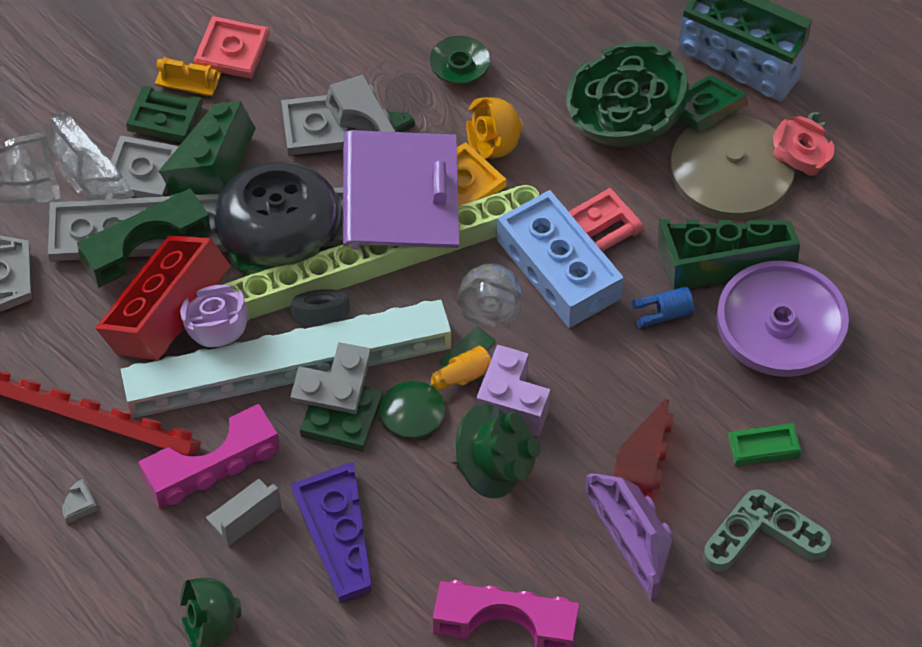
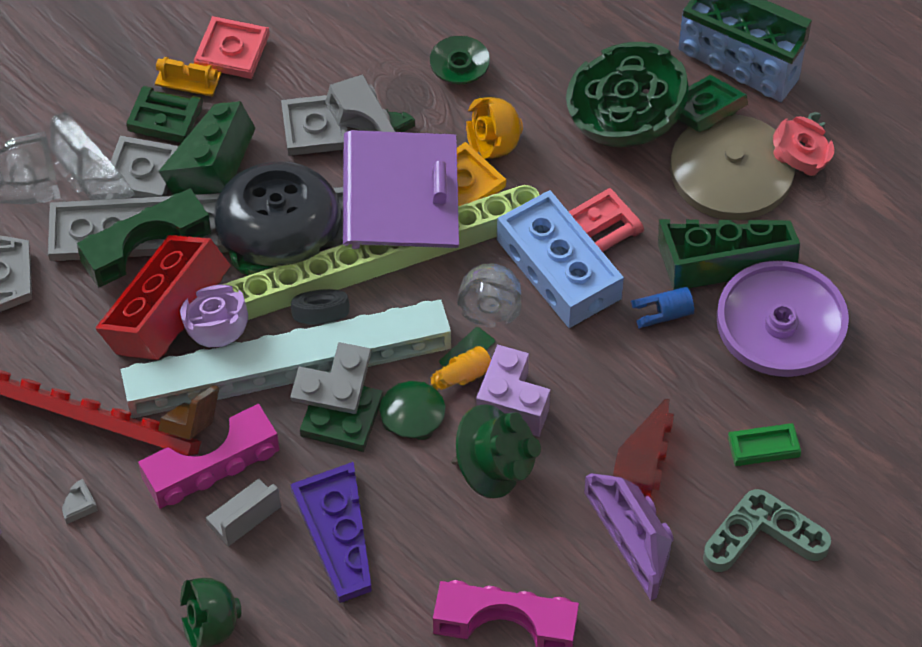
none -> reddish brown panel [158,385,220,440]

